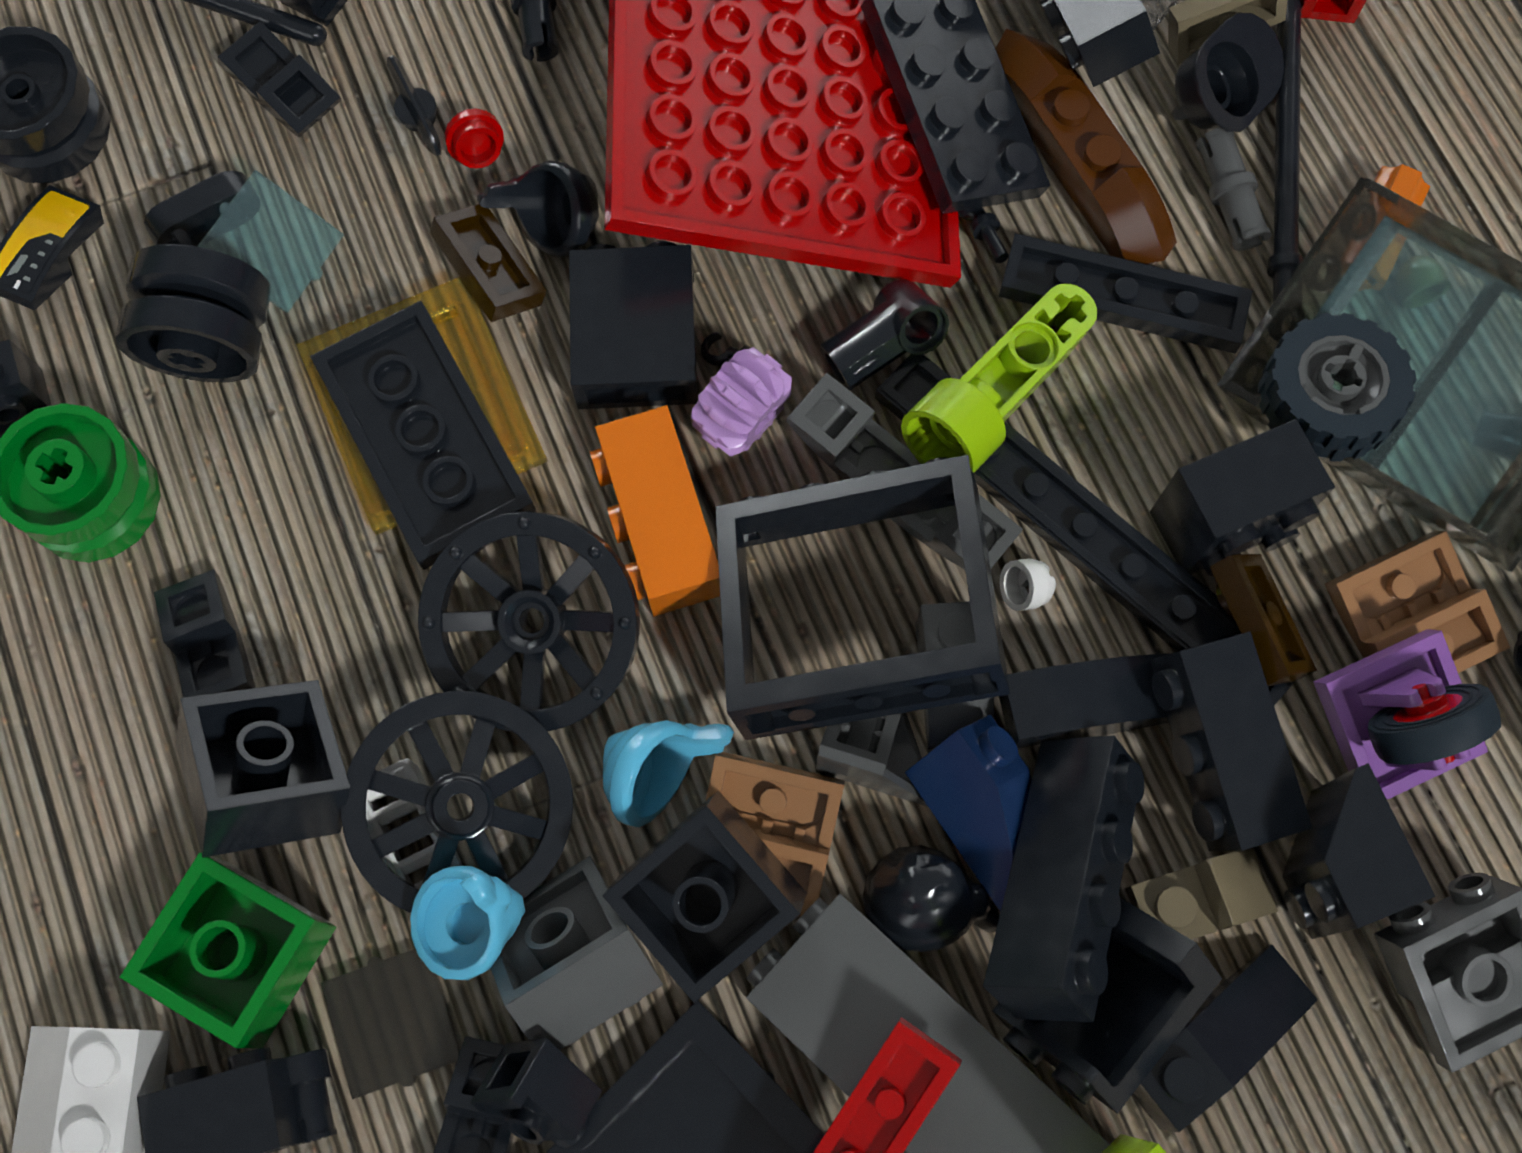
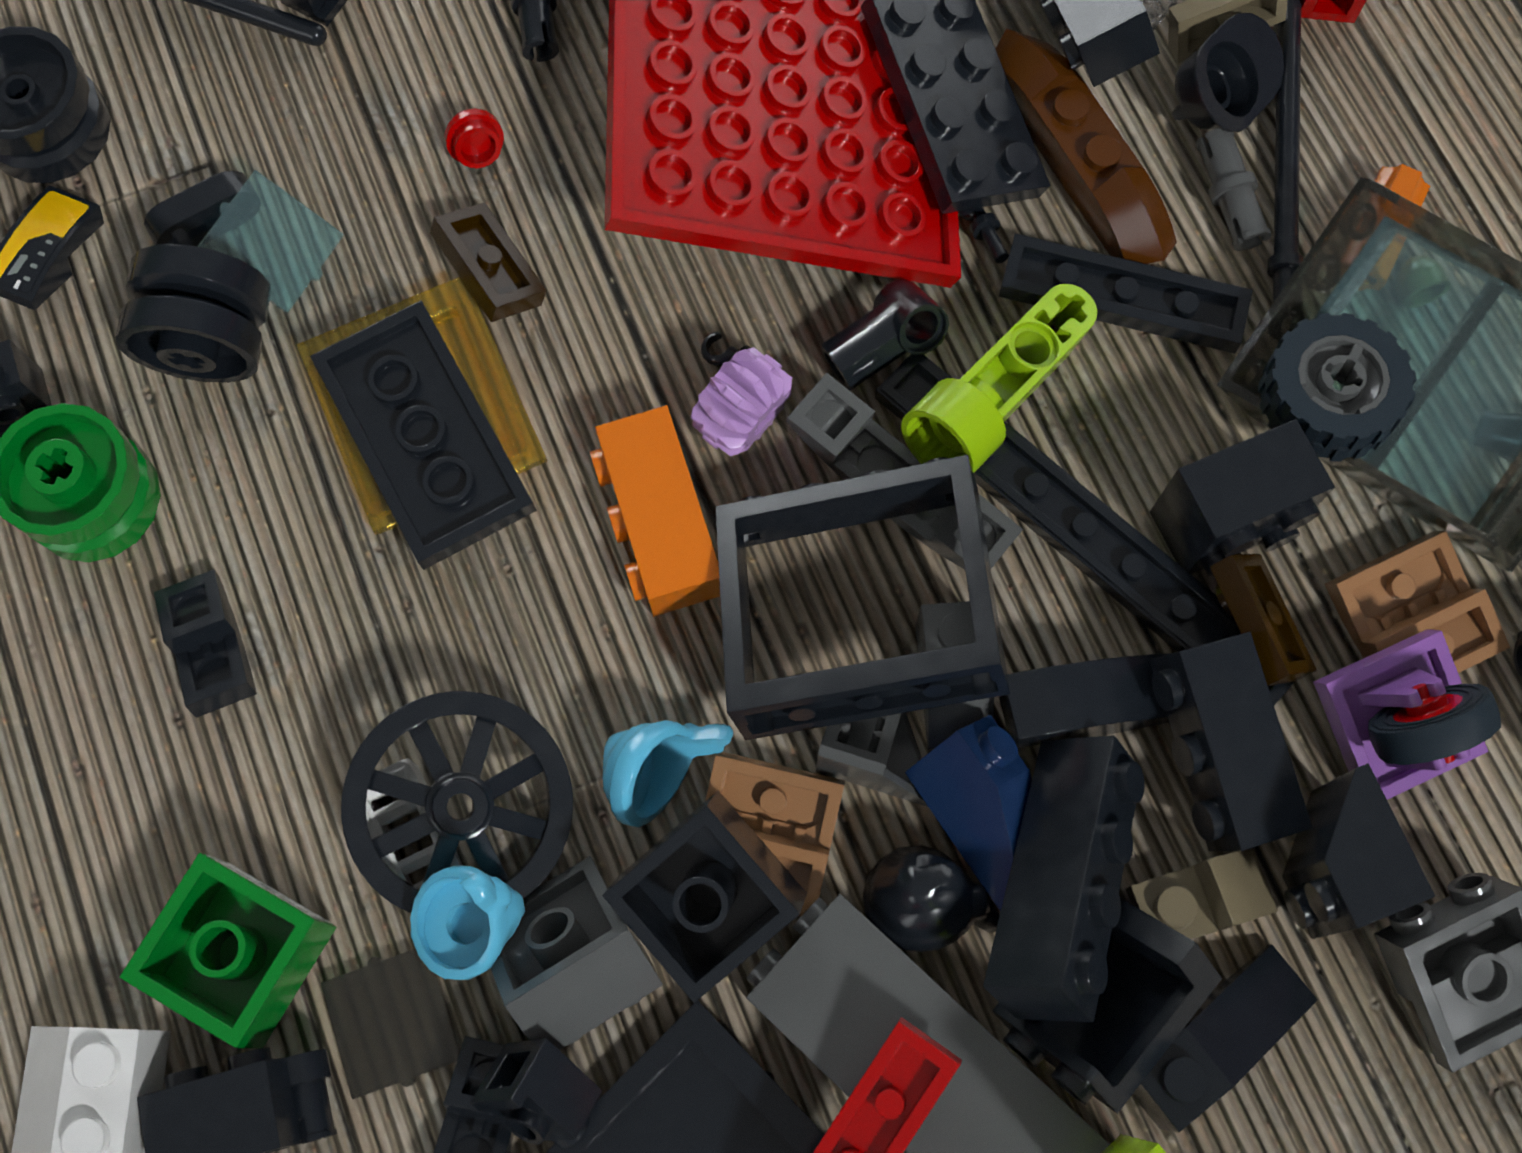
black brick [176,680,350,858] -> none
black slope [218,21,341,137] -> none
black piece [387,55,442,156] -> none
black wheel [418,511,640,731] -> none
black hat [477,160,599,257] -> none
black panel [569,241,699,410] -> none
white hinge [999,559,1056,611] -> none

